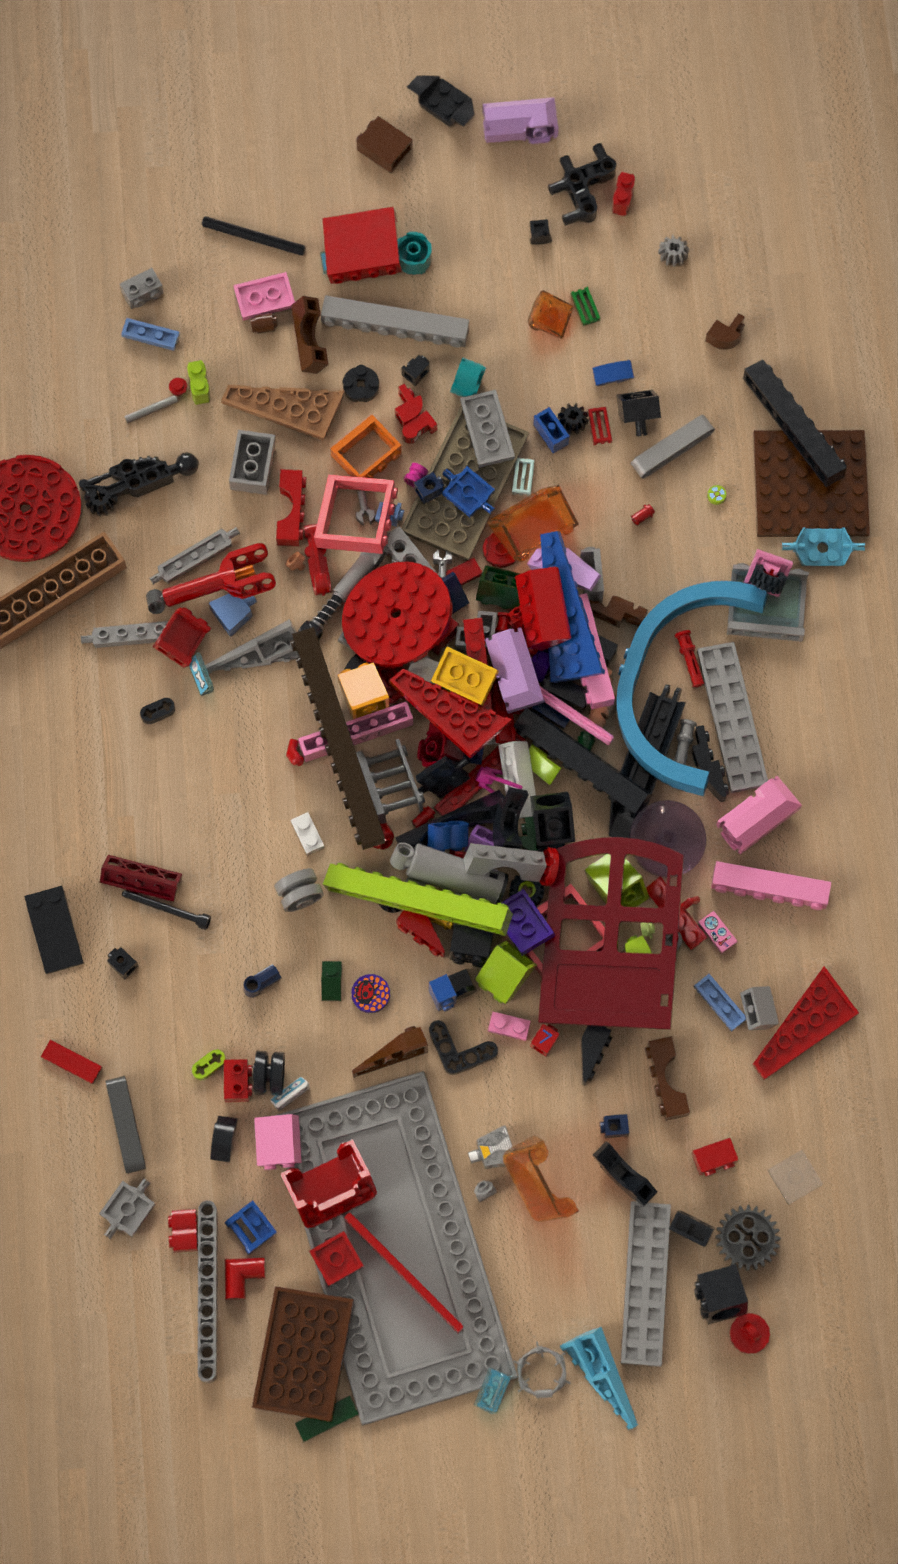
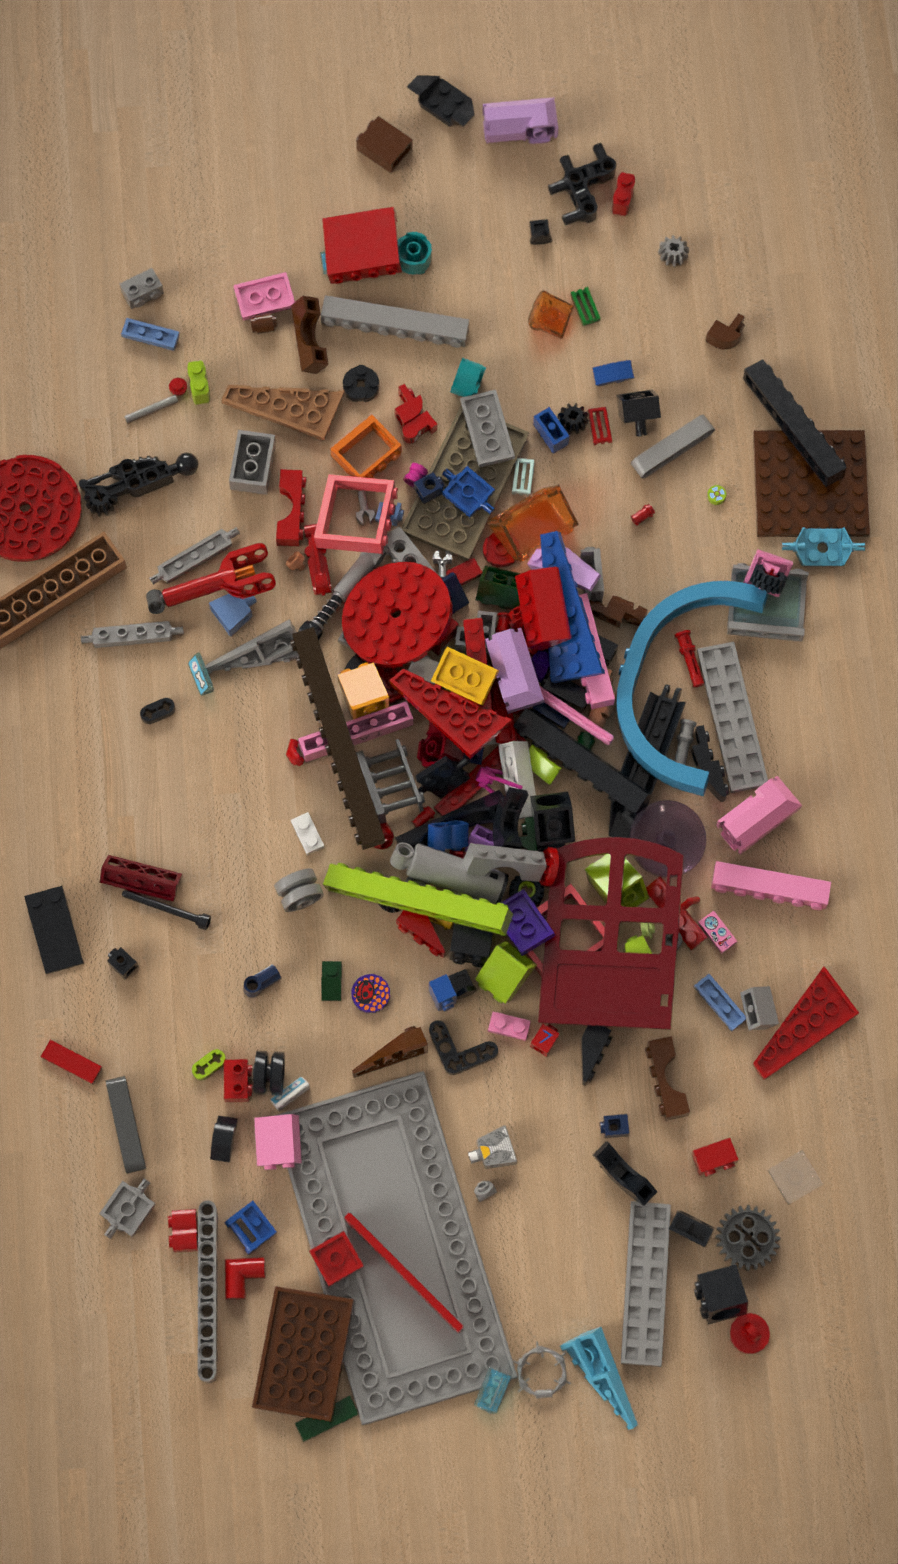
red panel [153,607,211,668] -> none
black axle [202,216,306,256] -> none
red windscreen [280,1139,377,1228] -> none
black brick [401,355,430,386] -> none
clear orange windscreen [503,1135,579,1222] -> none

